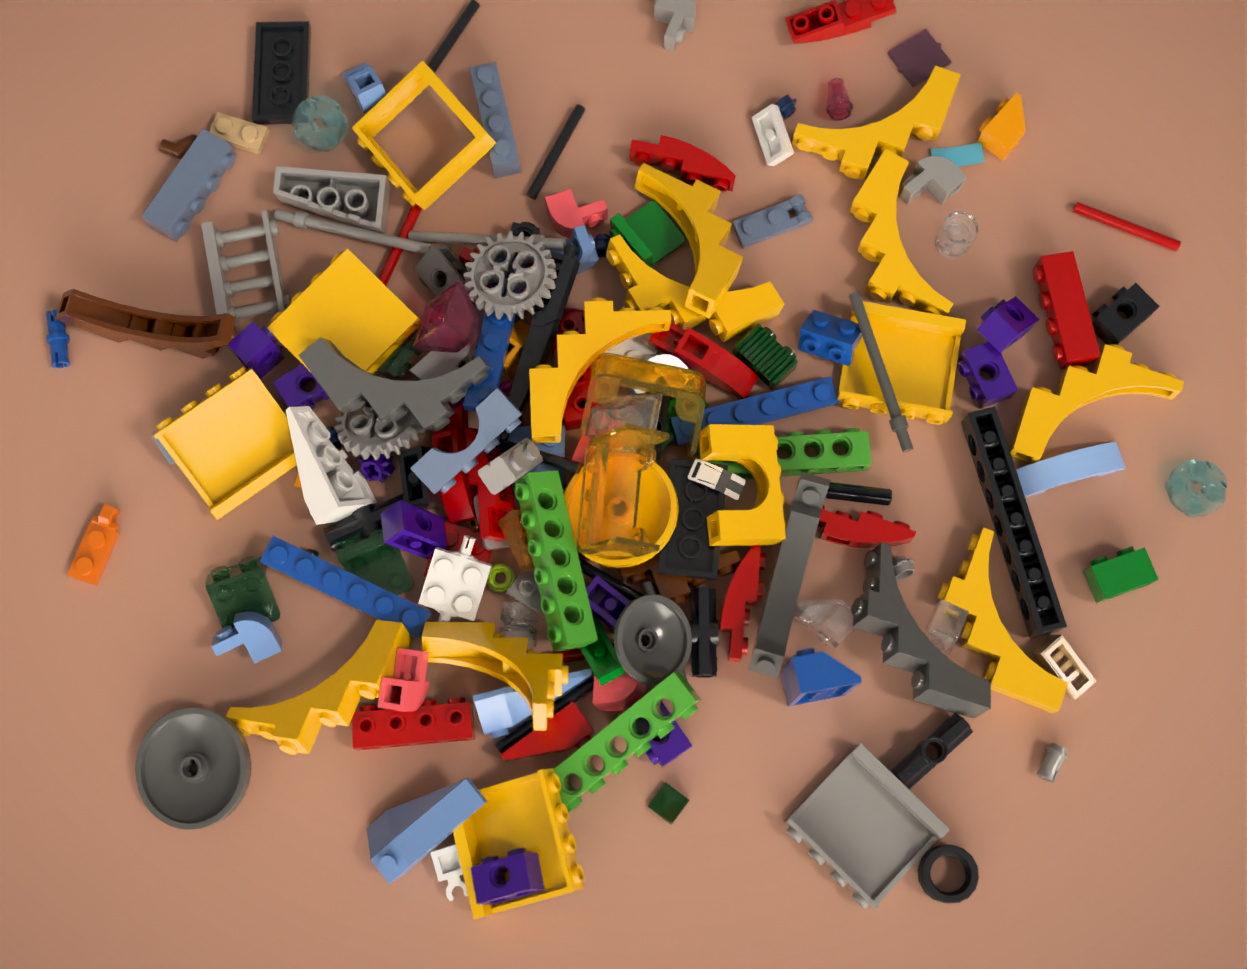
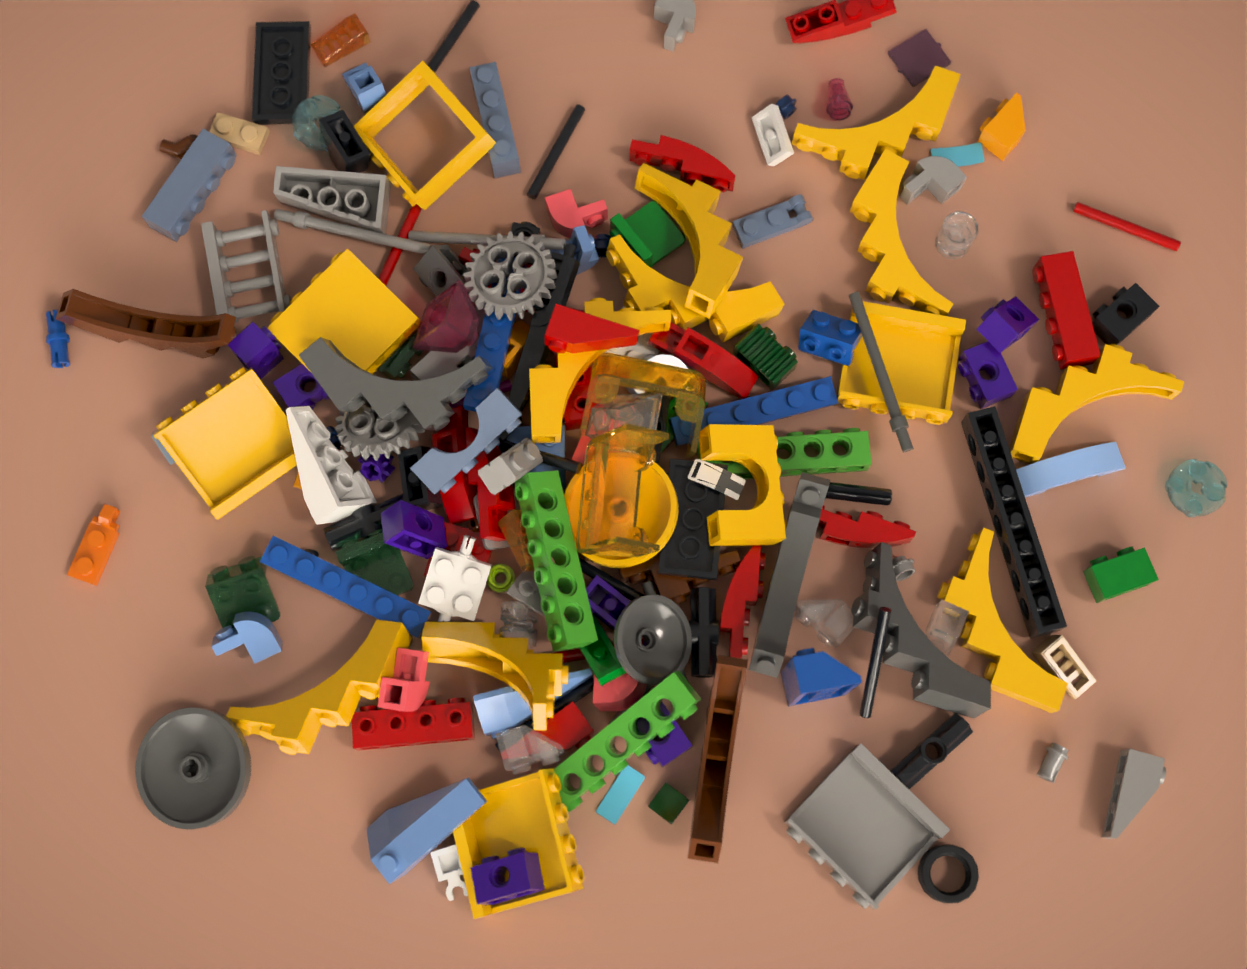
none -> clear orange slope [311,13,371,68]
none -> black slope [319,110,371,173]
none -> clear slope [495,725,565,775]
none -> red slope [545,304,640,354]
none -> medium azure sticker [596,765,645,824]
none -> reddish brown arch [688,655,748,863]
none -> black bar [860,607,891,718]
none -> light grey slope [1102,749,1166,839]

